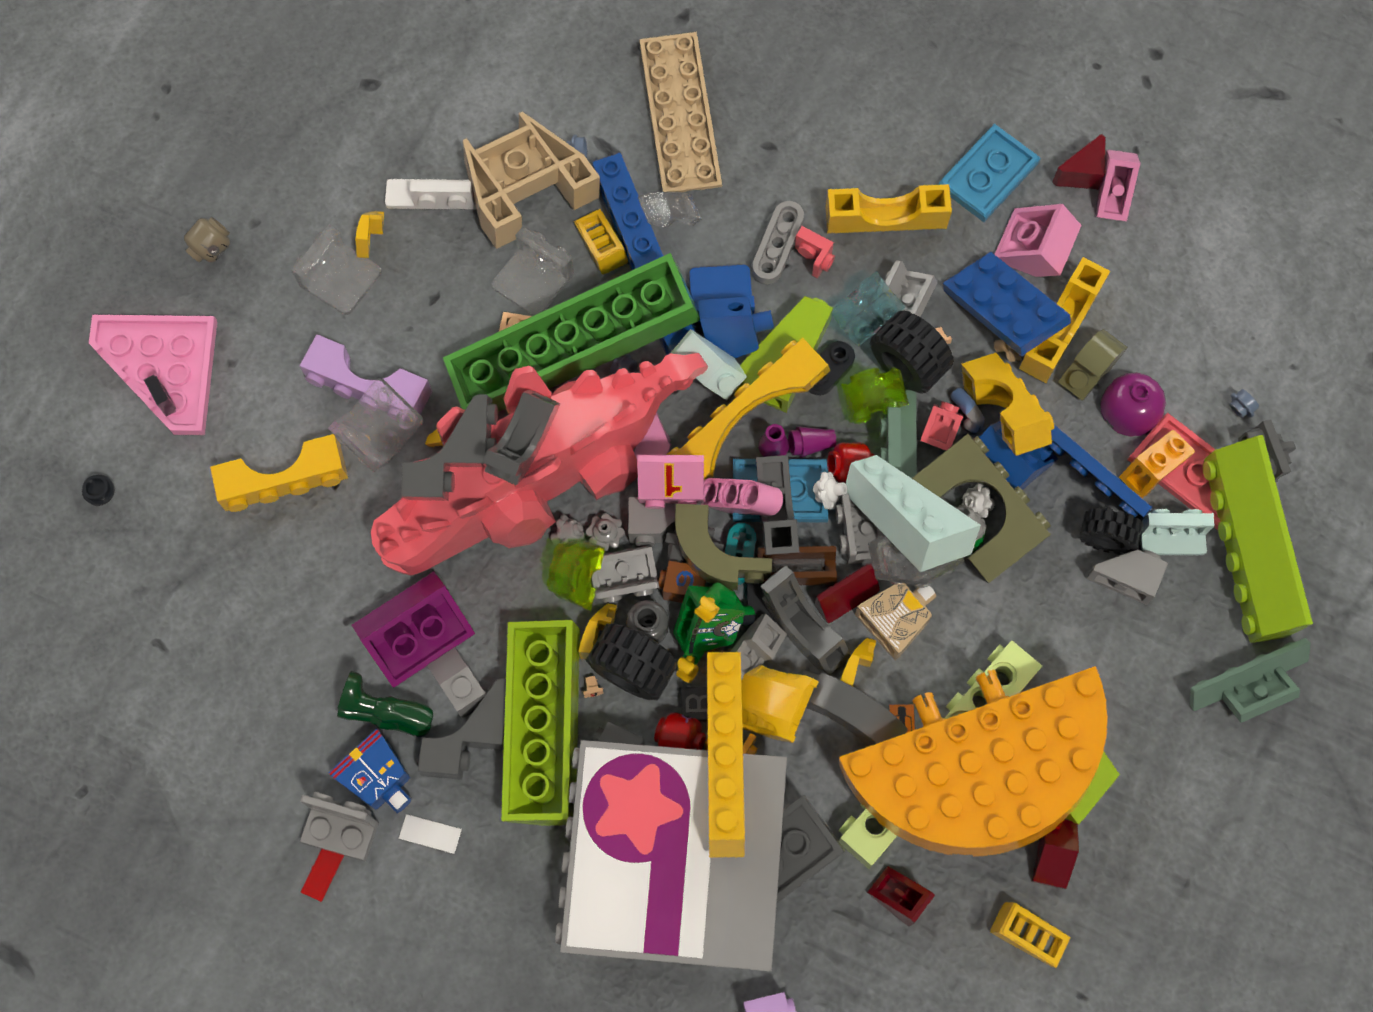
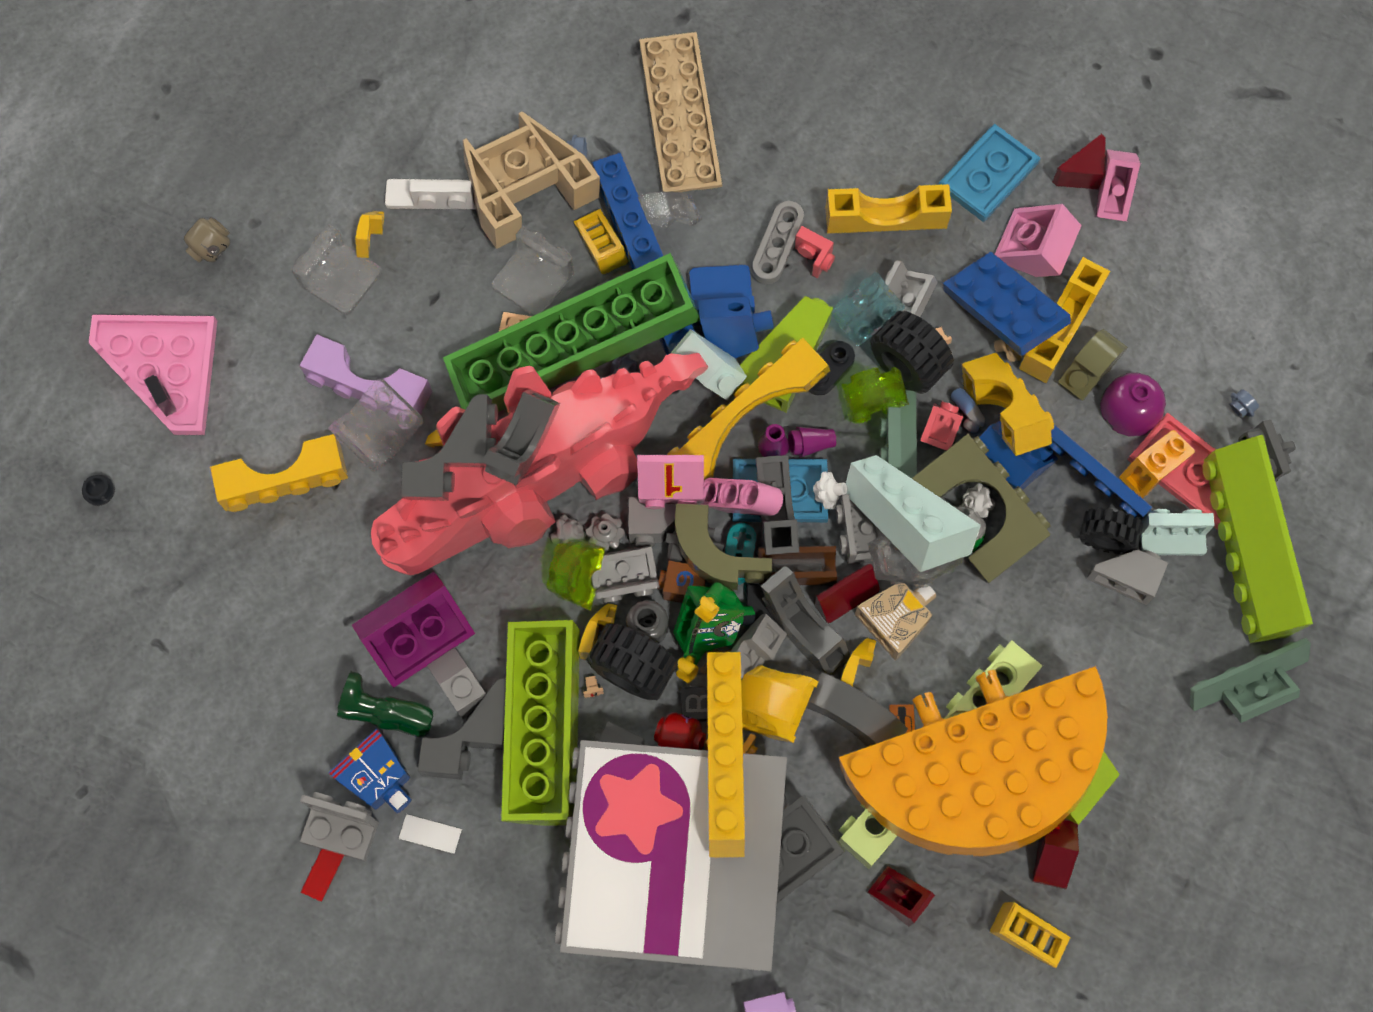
bright pink slope [634,412,671,458] -> none
red head [827,442,875,483] -> none

